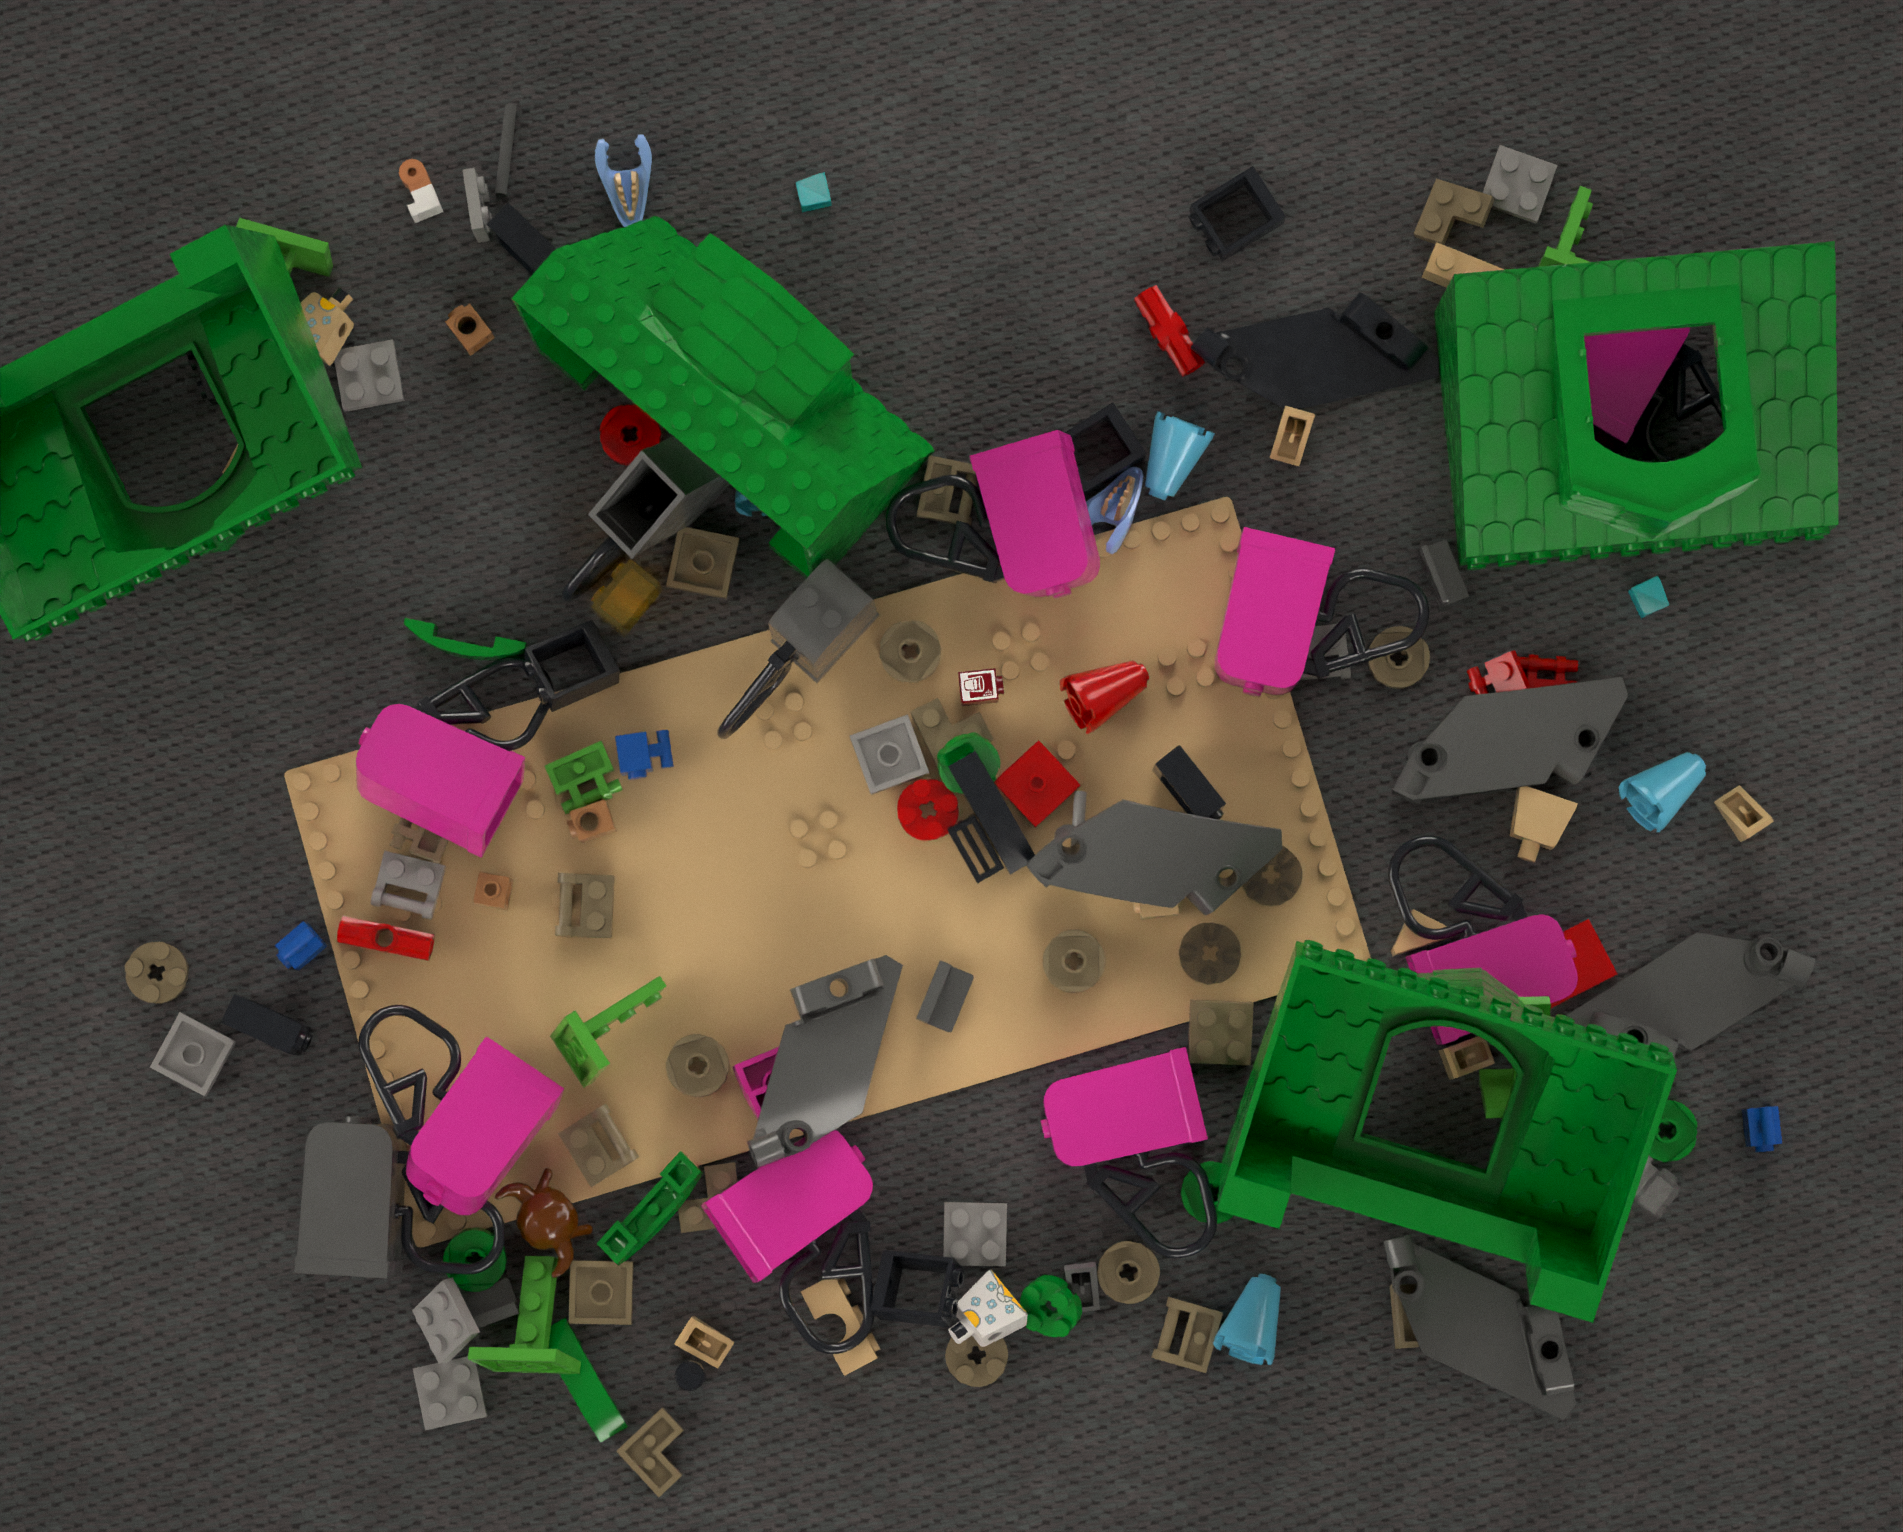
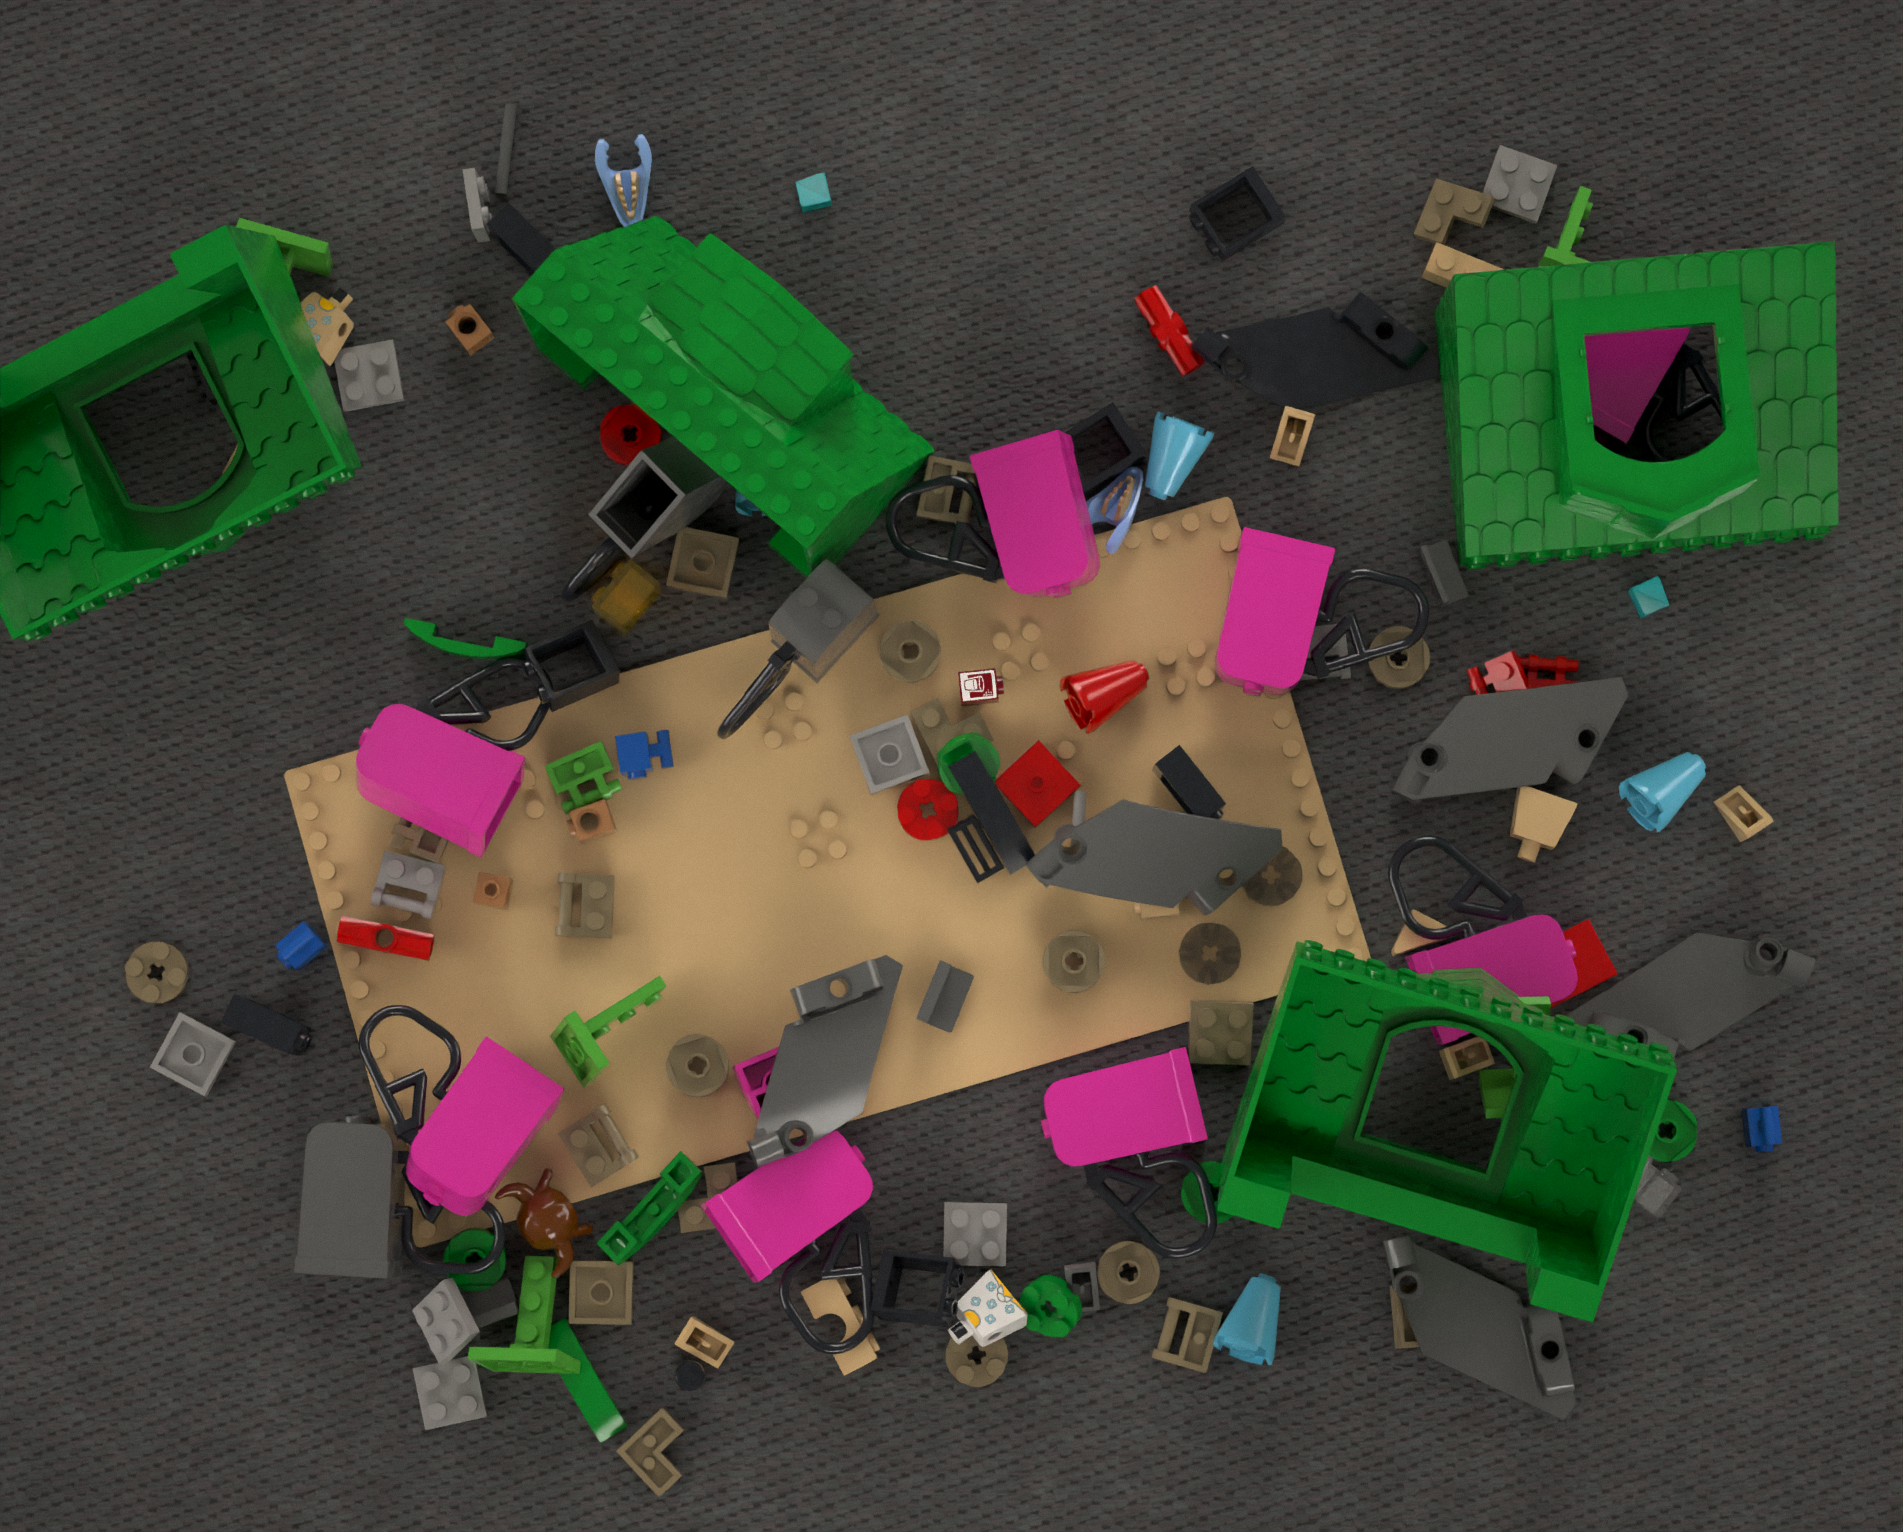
leg [399,159,443,223] -> none

